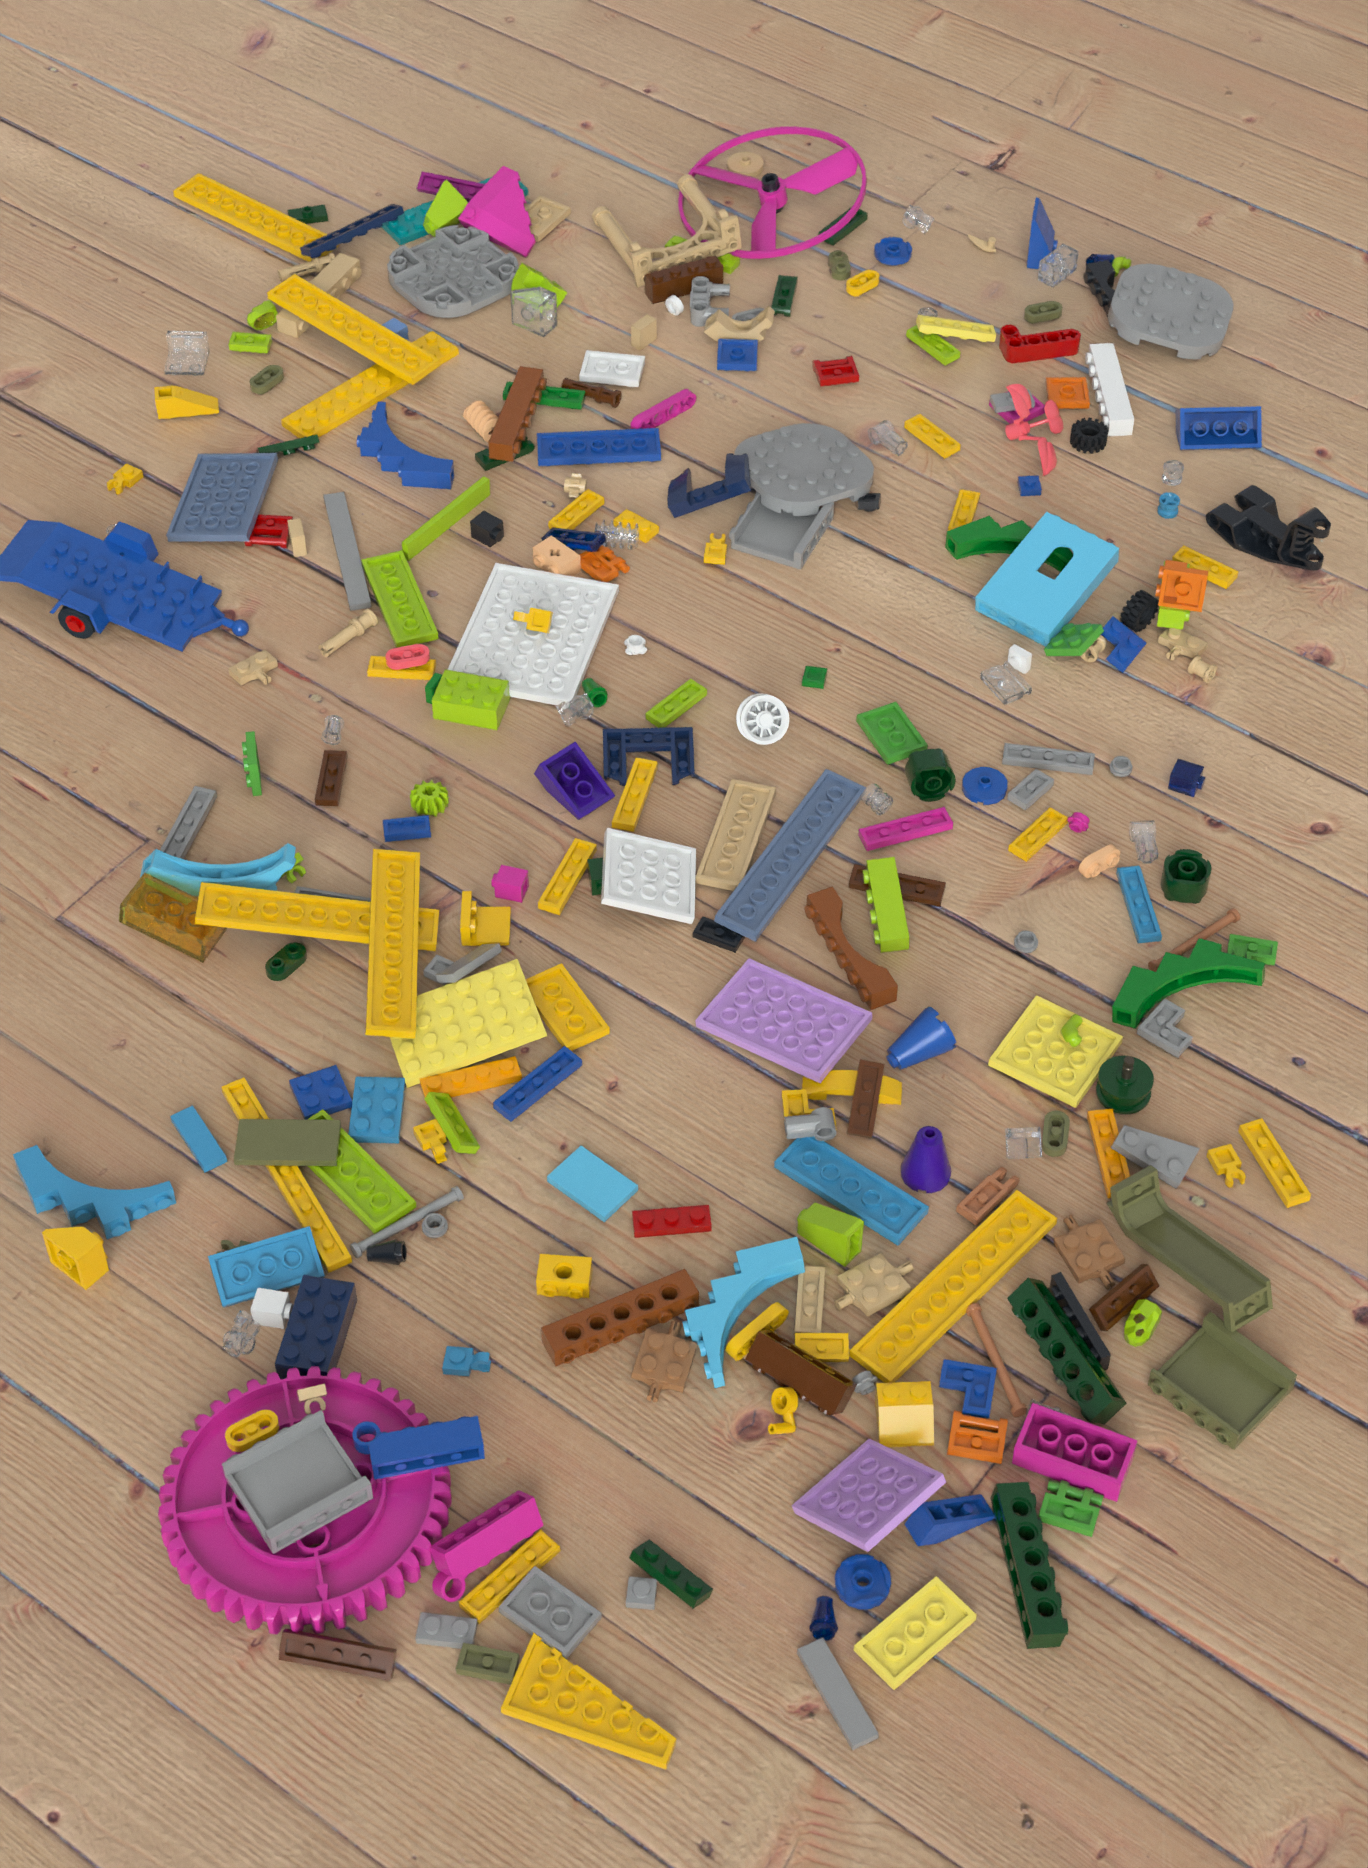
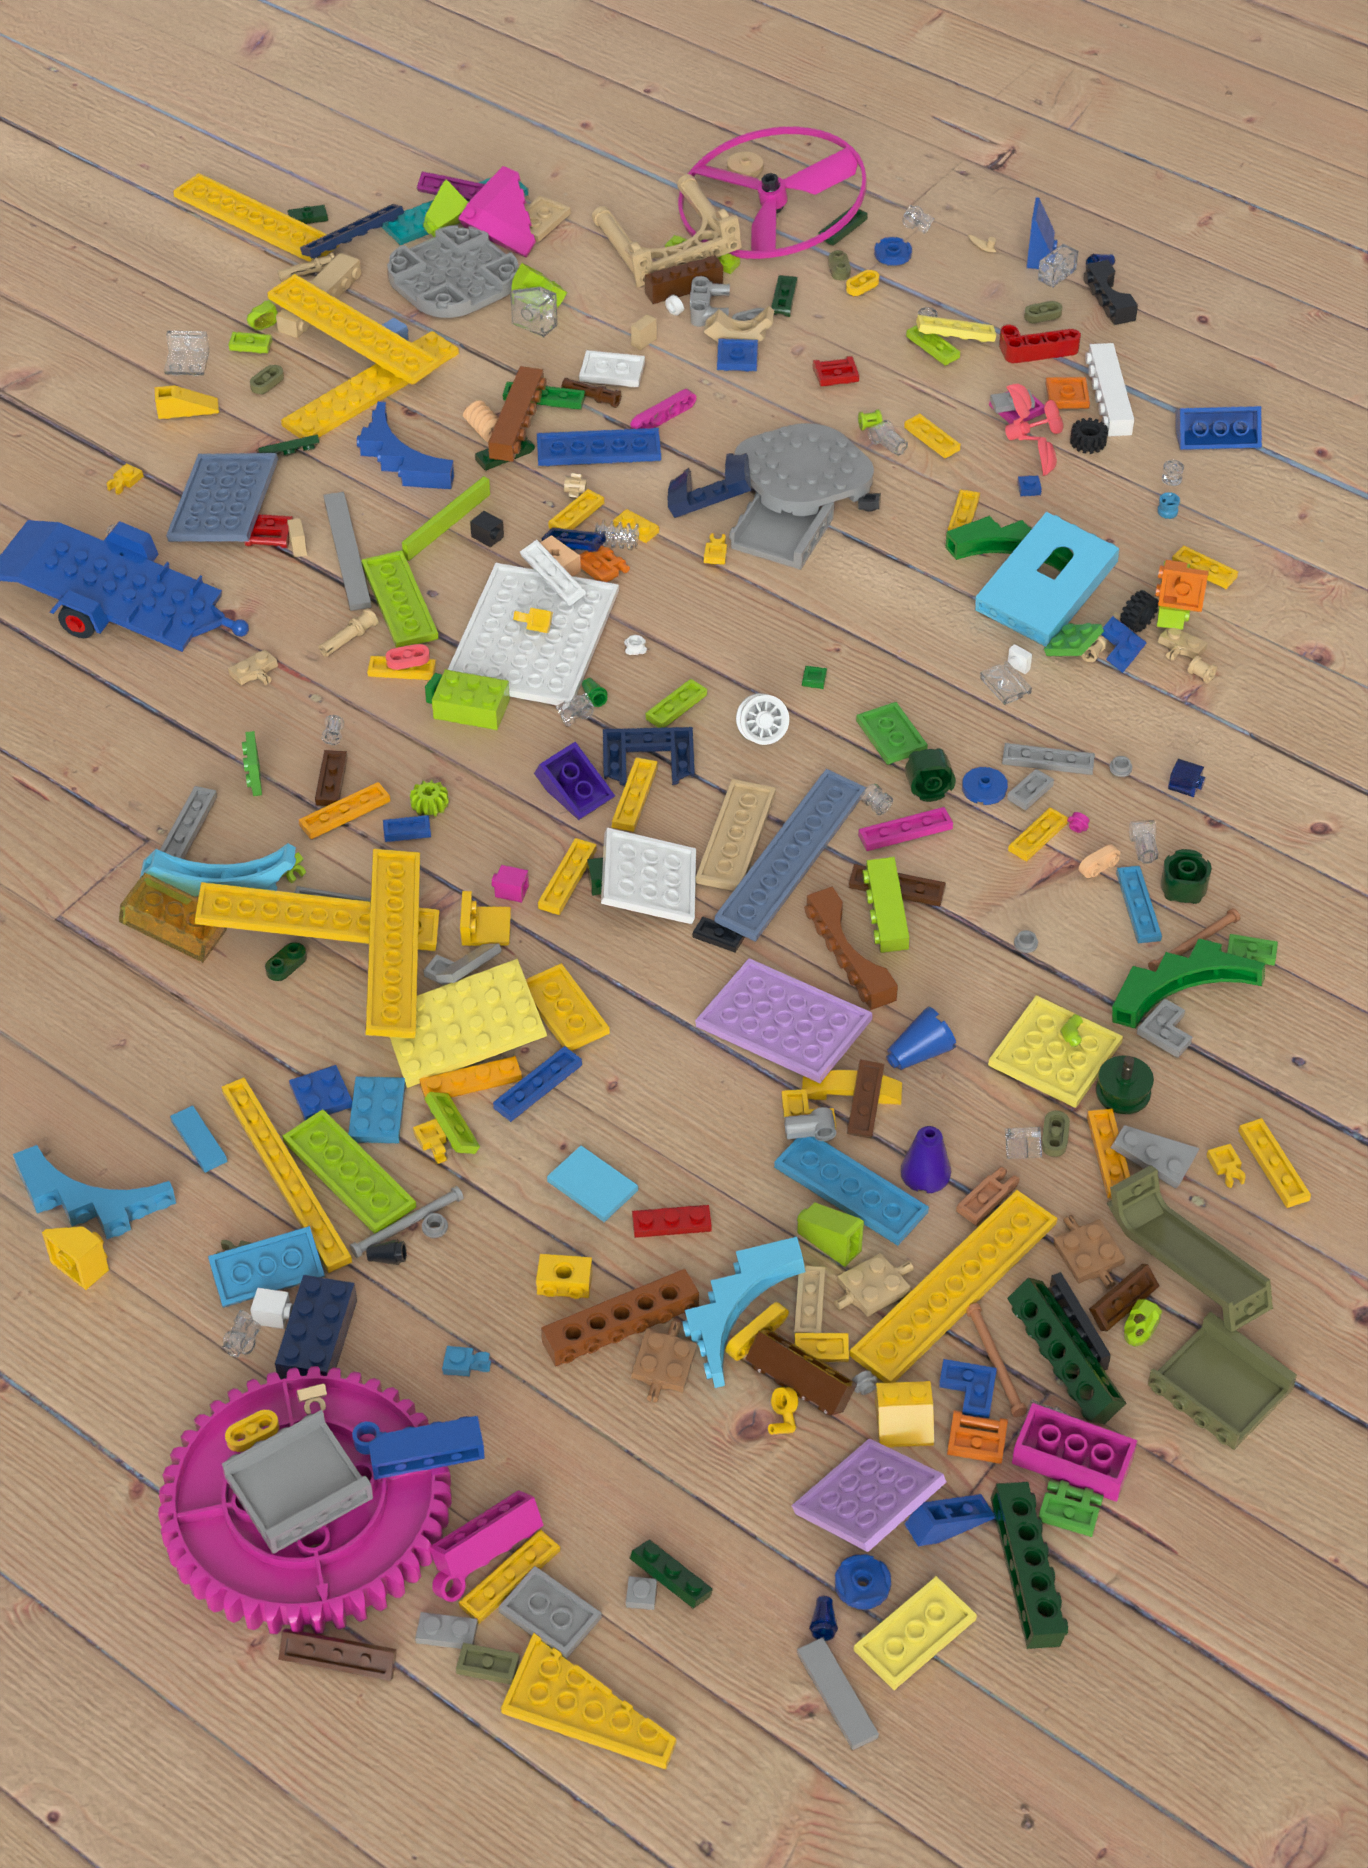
olive tile [234,1119,341,1166] -> none
light grey plate [1108,264,1233,359] -> none
lime arm [1112,256,1131,277] -> none
black piece [1206,485,1331,571] -> none
none -> light orange plate [299,782,391,839]
none -> white tile [520,540,586,606]
none -> lime bush [858,409,882,431]

